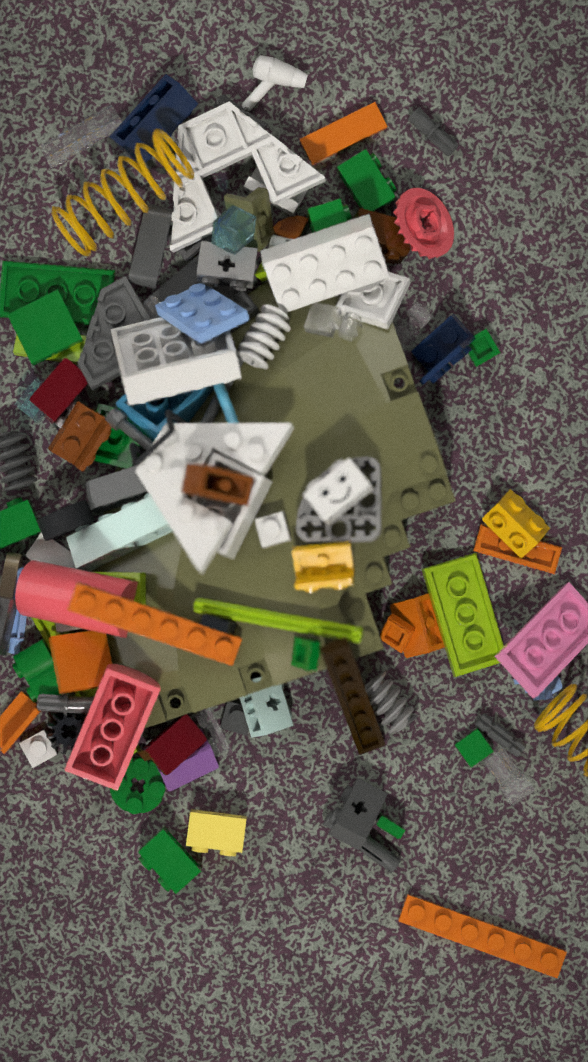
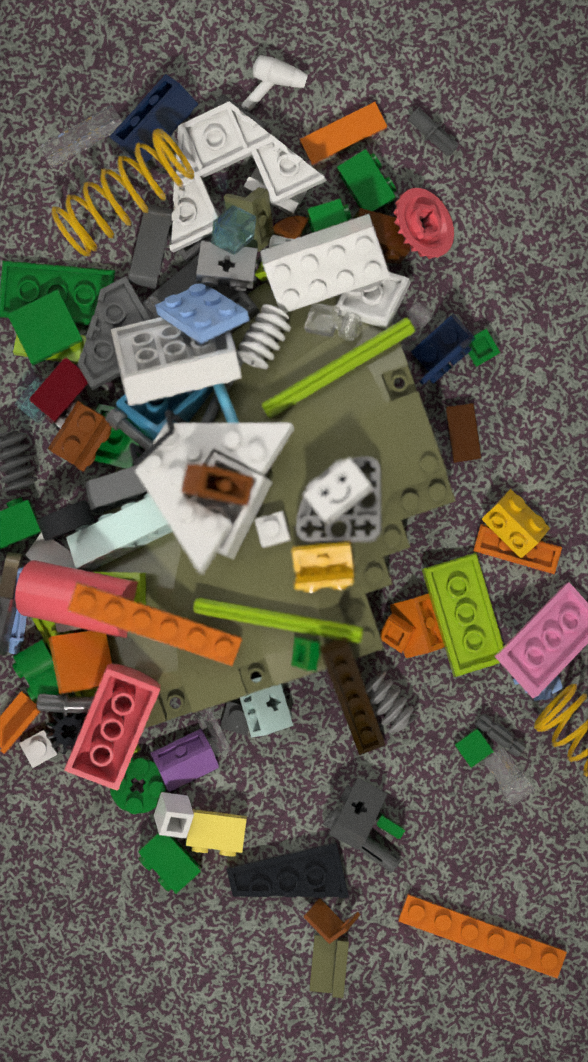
dark red panel [138,714,207,775] -> none
black tile [200,614,237,634] -> none
none -> white brick [154,792,194,838]
none -> black wing [226,842,349,898]
none -> lime axle [262,318,415,418]
none -> dark orange bracket [303,898,361,944]
none -> olive panel [309,935,349,998]
none -> reddish brown tile [445,403,482,463]

